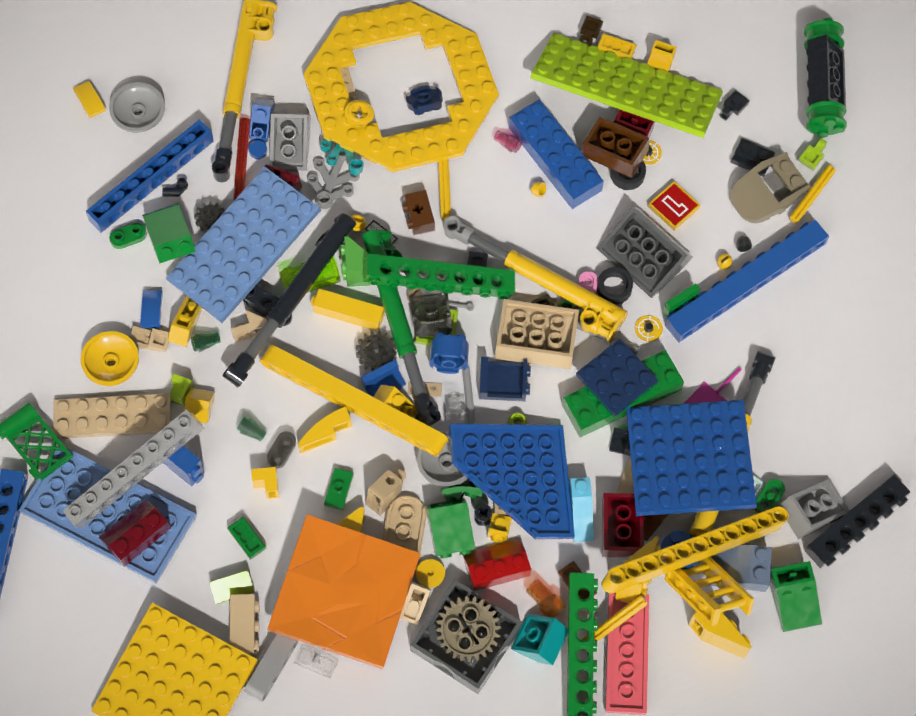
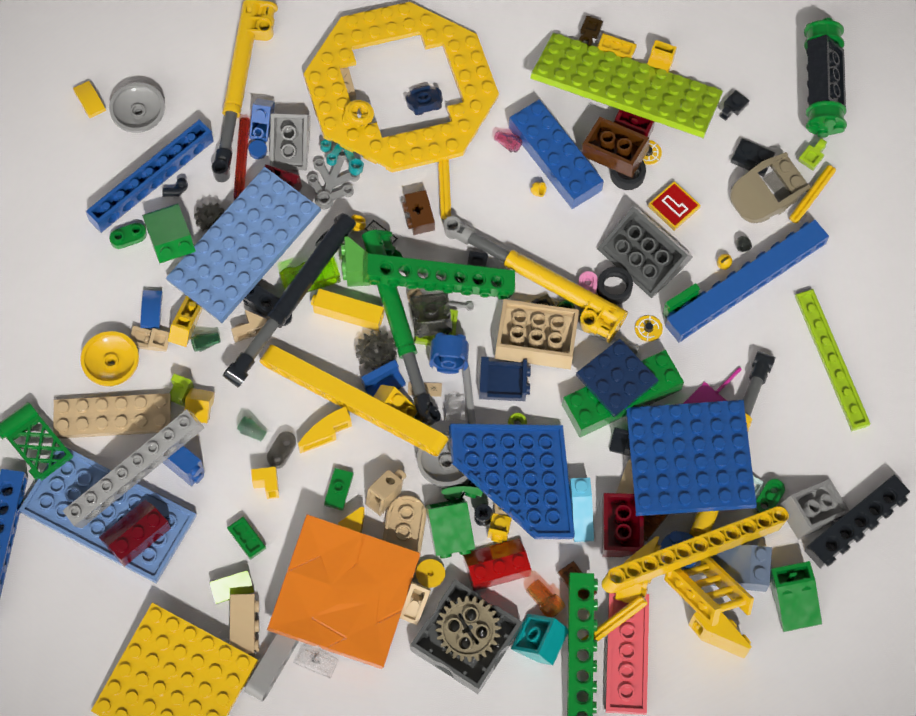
none -> lime tile [795,289,871,432]

